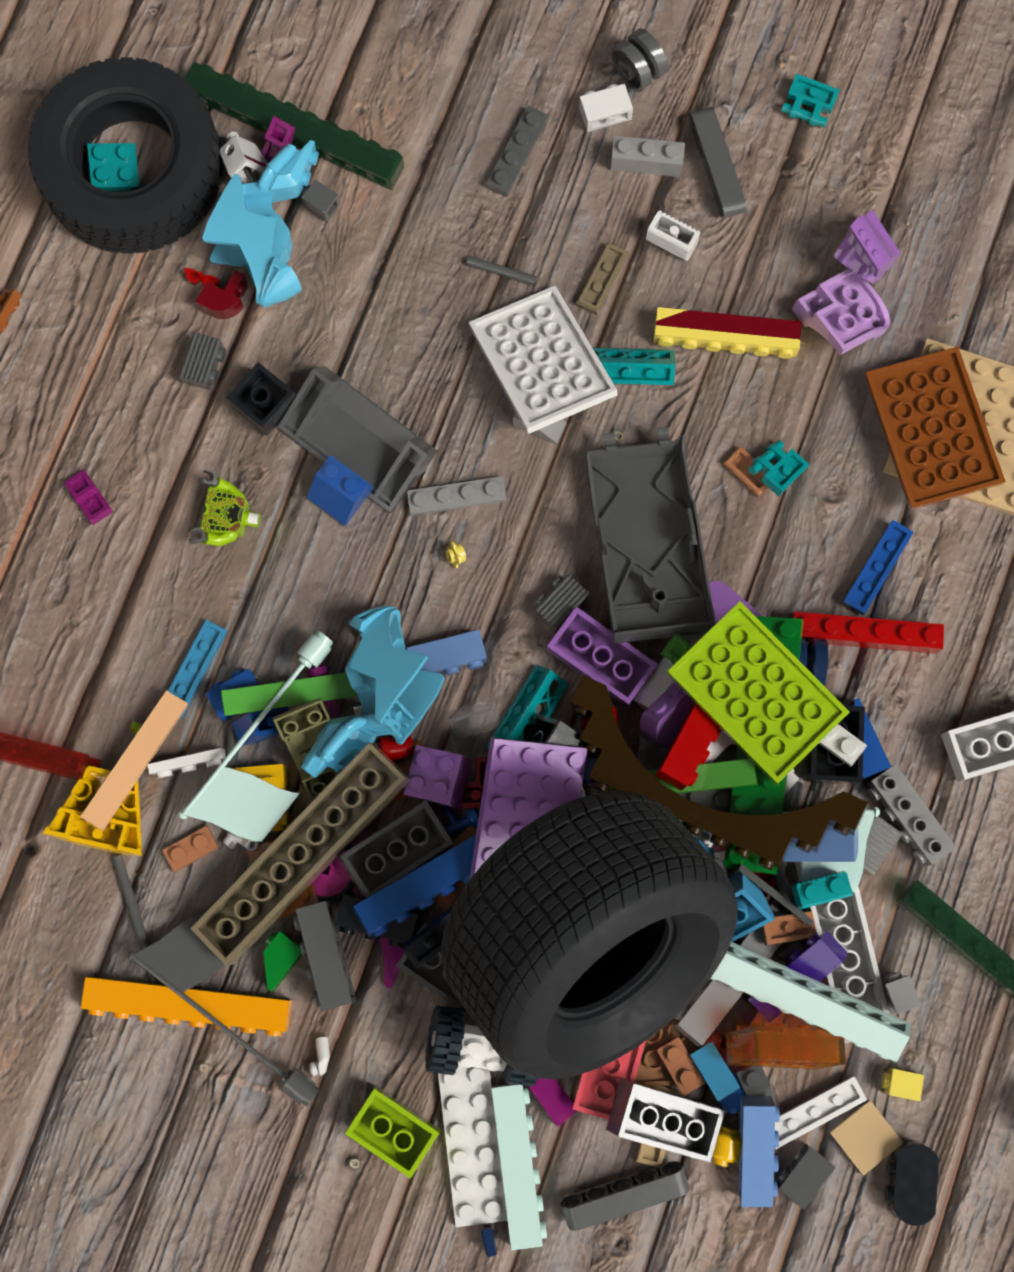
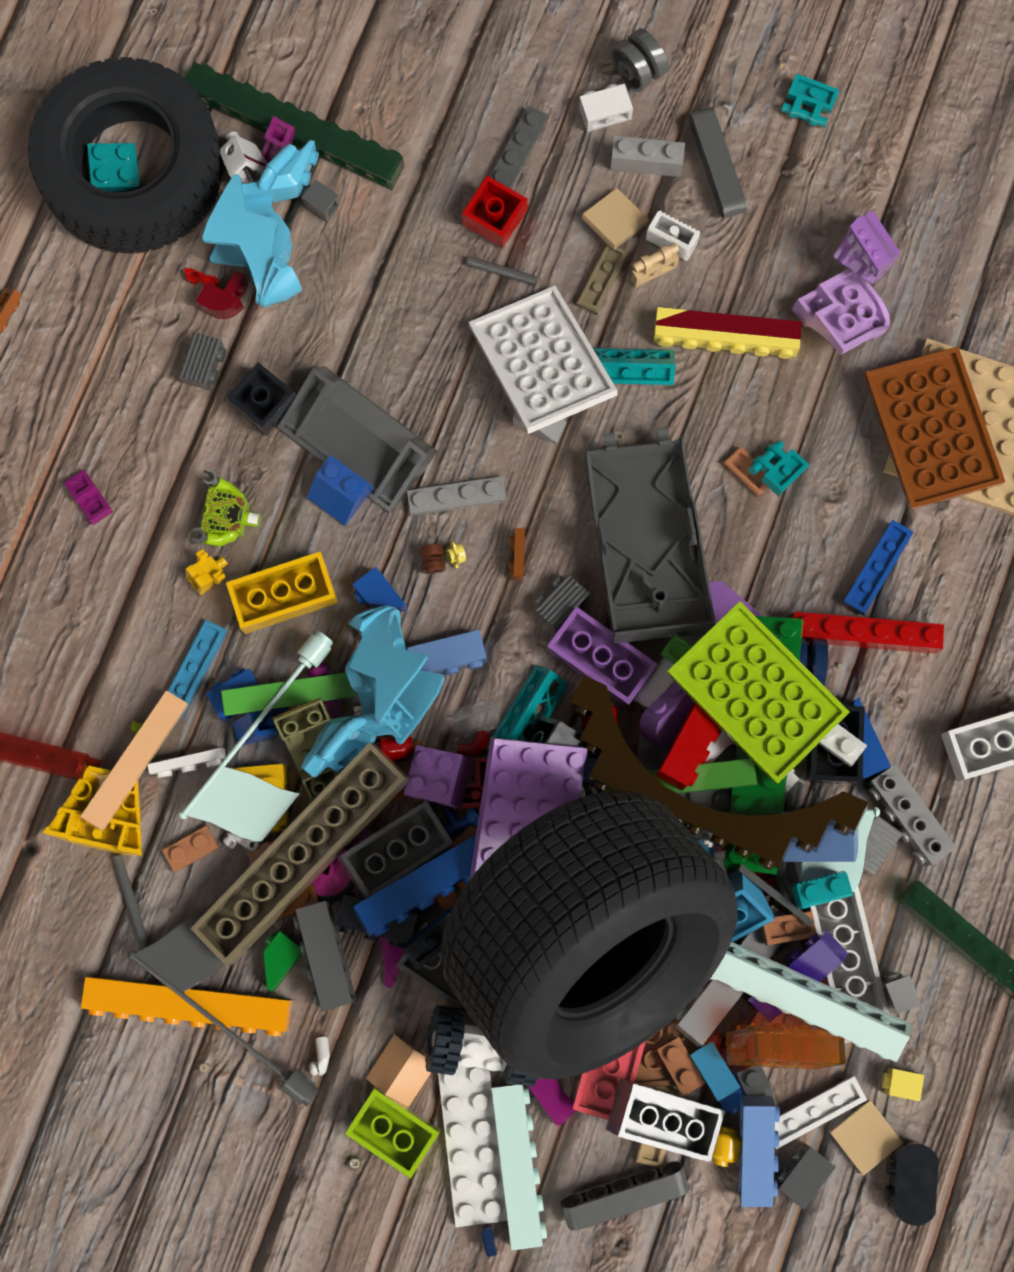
none -> yellow piece [185,548,228,596]
none -> yellow brick [226,551,338,634]
none -> blue slope [352,567,407,612]
none -> light nougat slope [366,1034,431,1107]
none -> copper wheel [419,544,446,574]
none -> red arm [456,731,490,756]
none -> red brick [462,176,528,248]
none -> dark orange plate [509,528,525,581]
none -> tan tile [582,188,649,250]
none -> tan plate [631,243,679,288]

